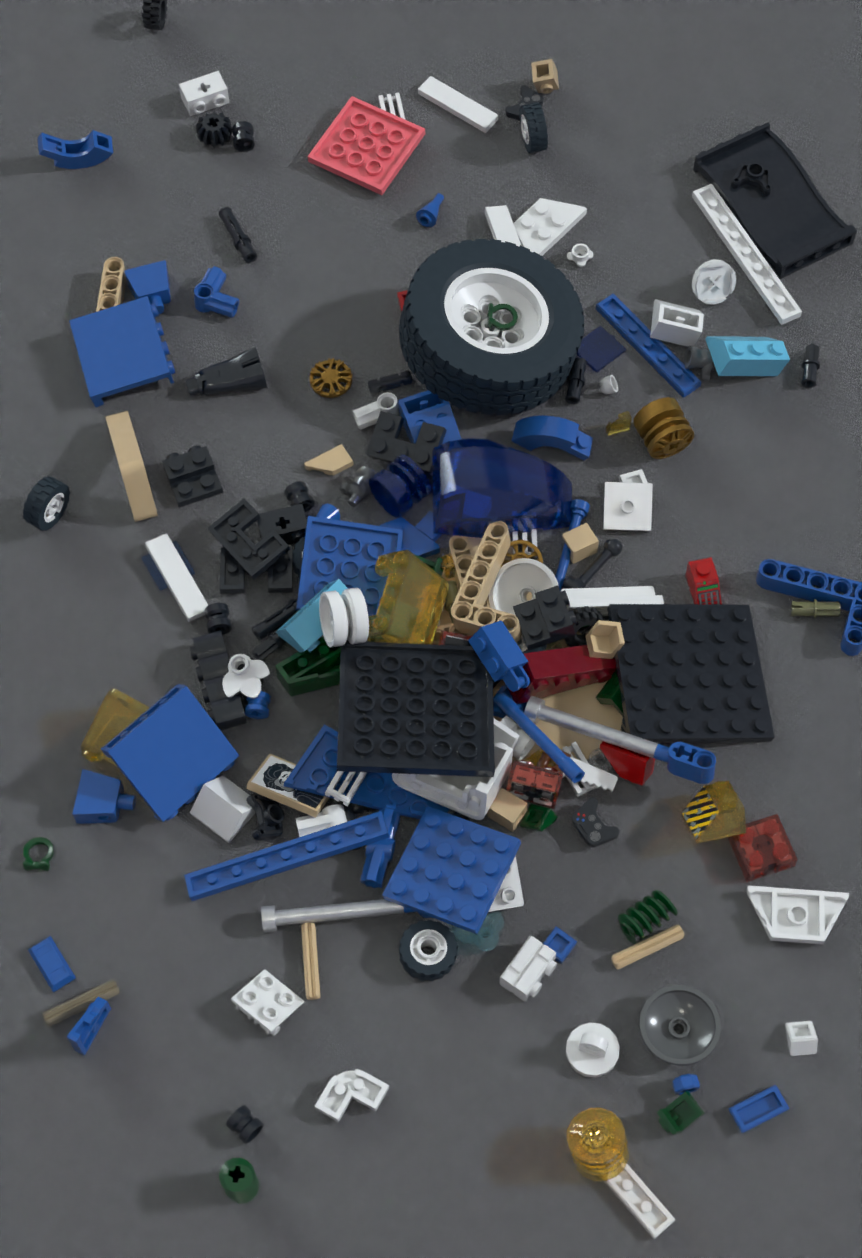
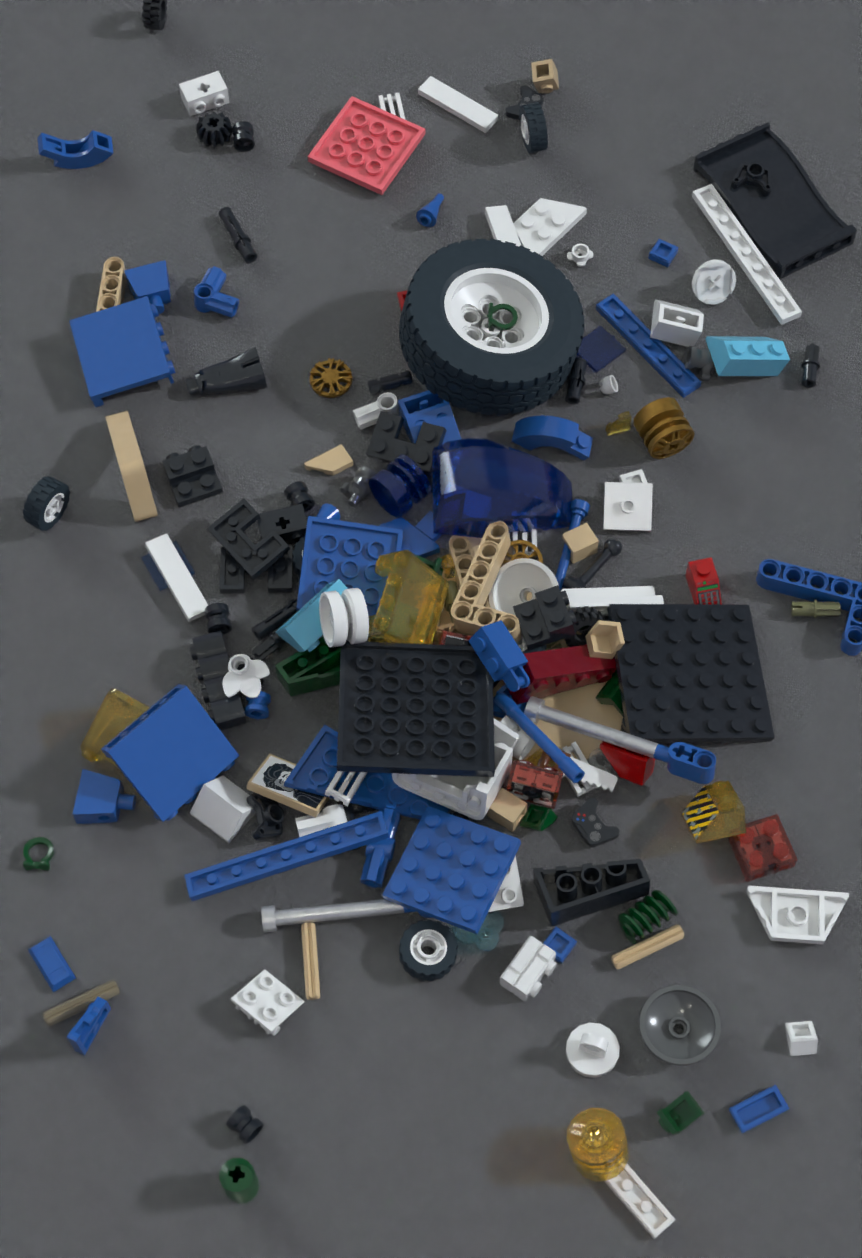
white plate [315,1069,389,1122] -> none
blue tile [672,1074,700,1095] -> none
none -> black wedge [533,859,650,927]
none -> blue tile [648,239,679,267]

